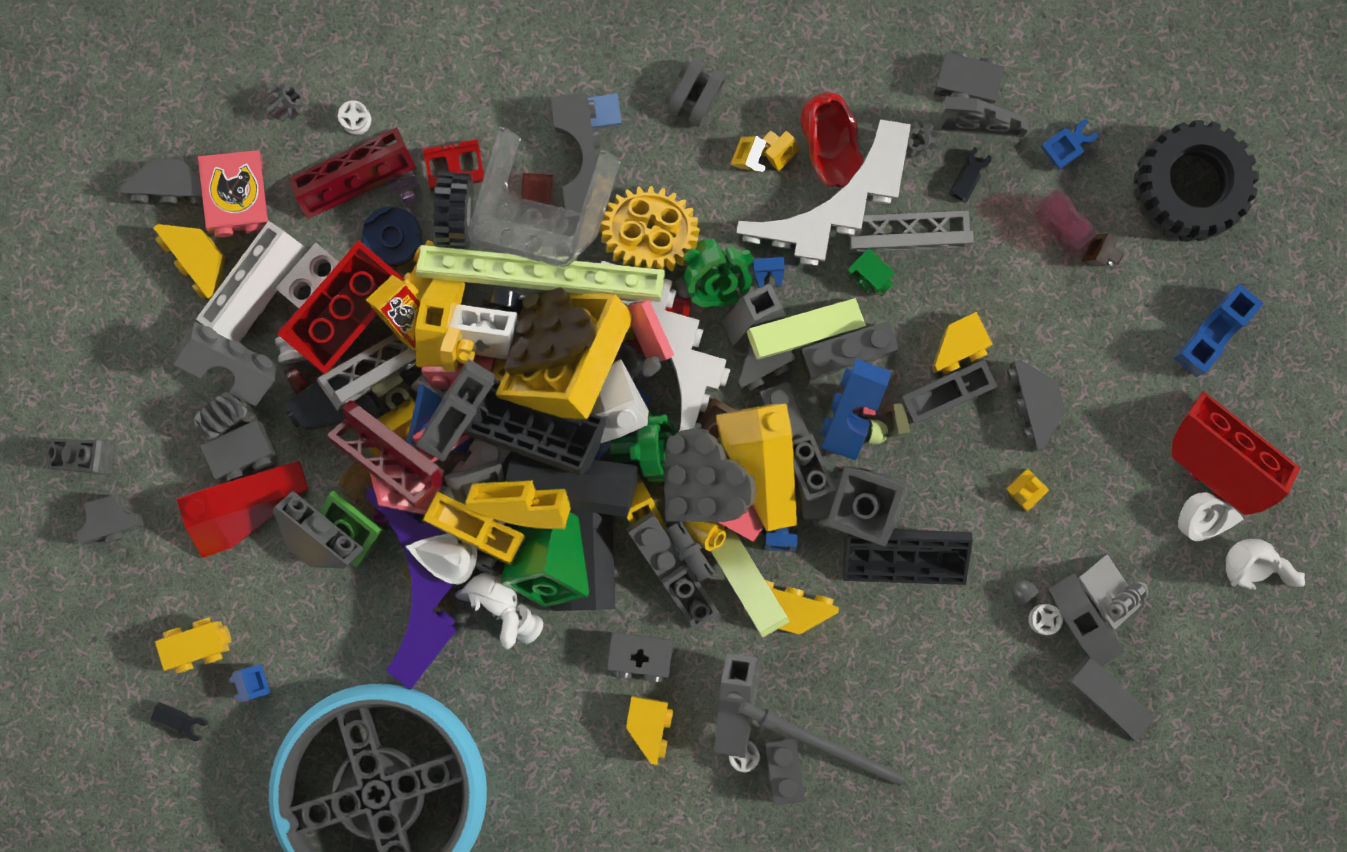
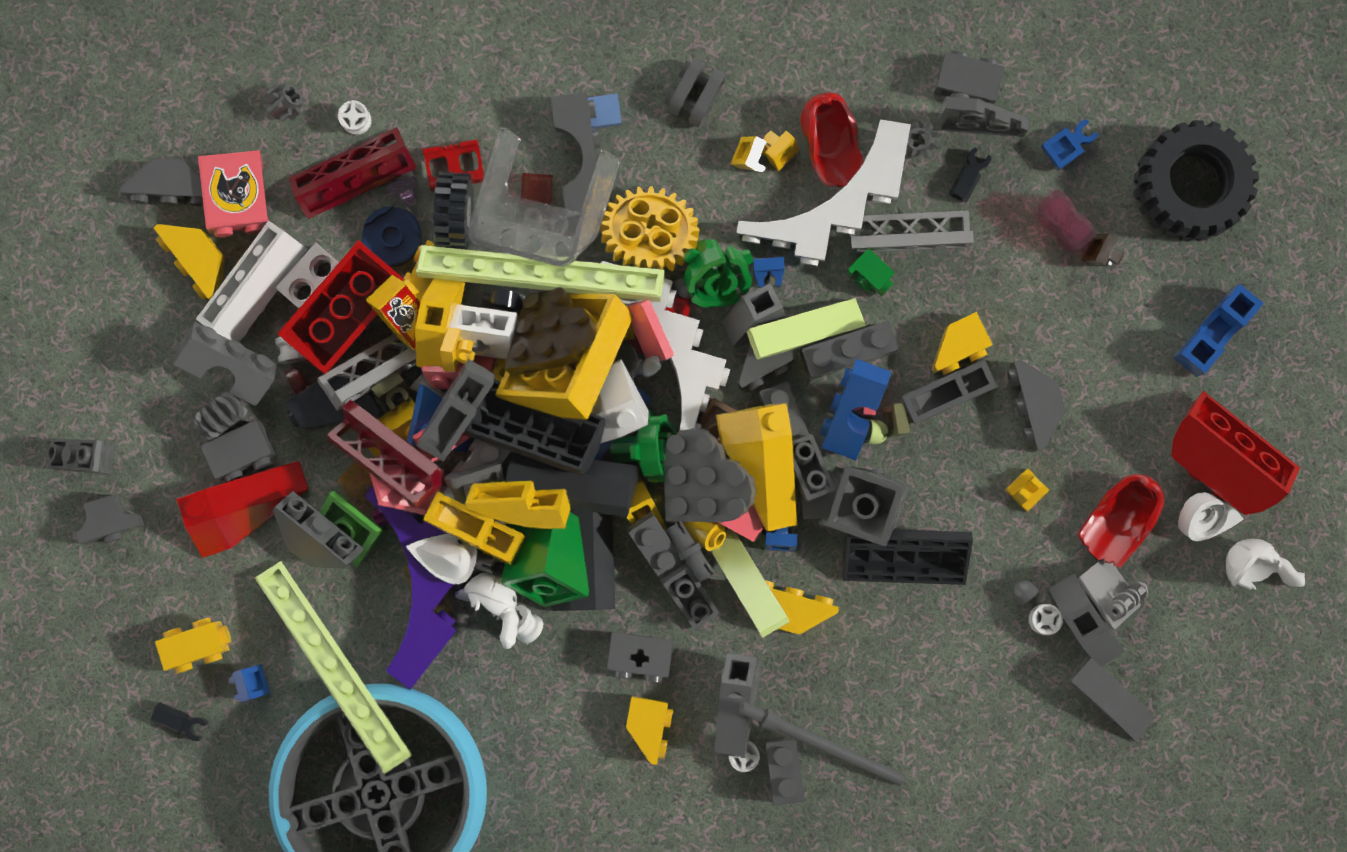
none -> yellowish green tile [255,561,411,774]
none -> red hair [1078,473,1164,568]

